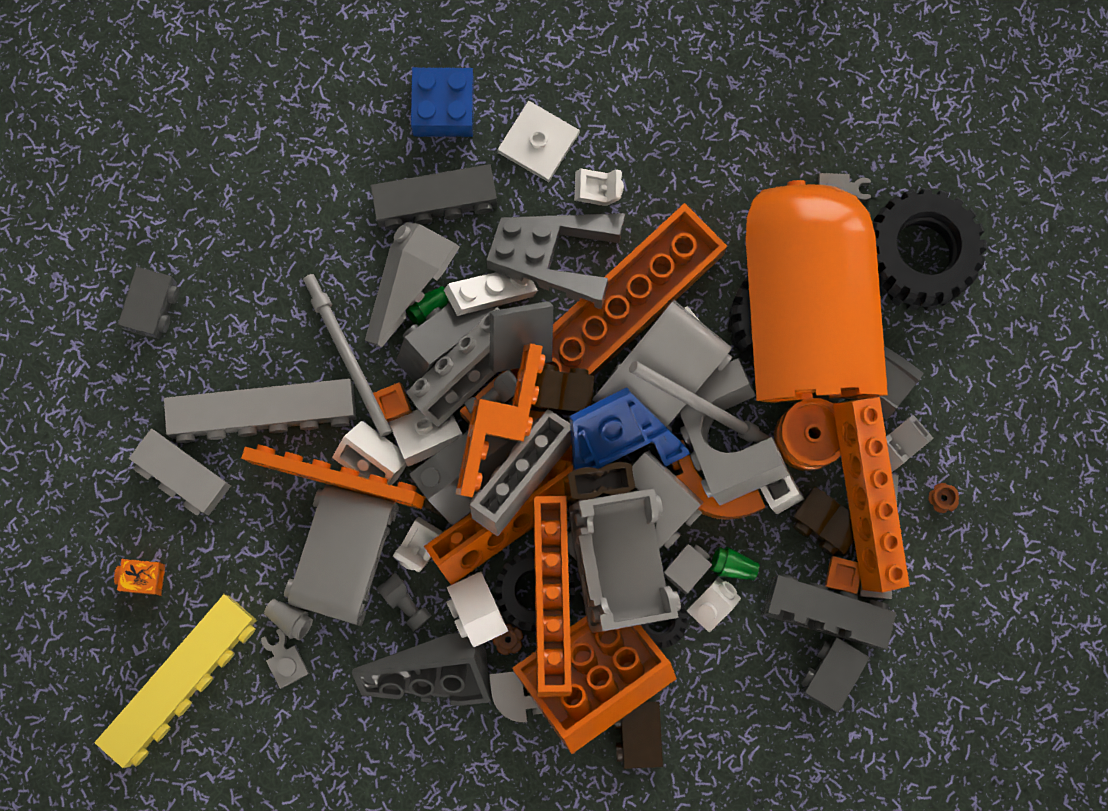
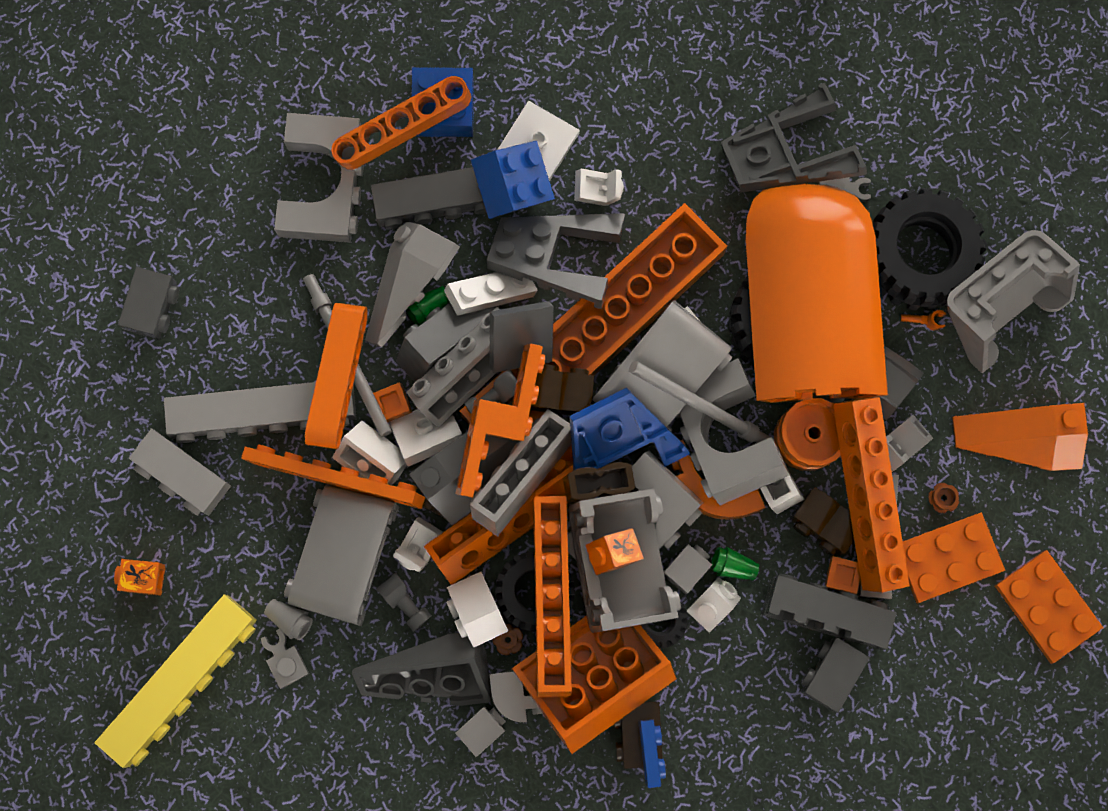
none -> light grey arch [274,113,364,243]
none -> orange beam [305,303,368,449]
none -> orange beam [331,76,471,170]
none -> light grey brick [455,707,506,757]
none -> blue brick [471,140,555,219]
none -> orange brick [585,528,644,575]
none -> blue plate [639,719,666,788]
none -> dark grey wing [721,83,867,192]
none -> orange hand [901,310,946,331]
none -> orange plate [903,512,1006,603]
none -> light grey windscreen [947,230,1080,373]
none -> orange wedge [952,403,1088,471]
none -> orange plate [994,550,1104,664]

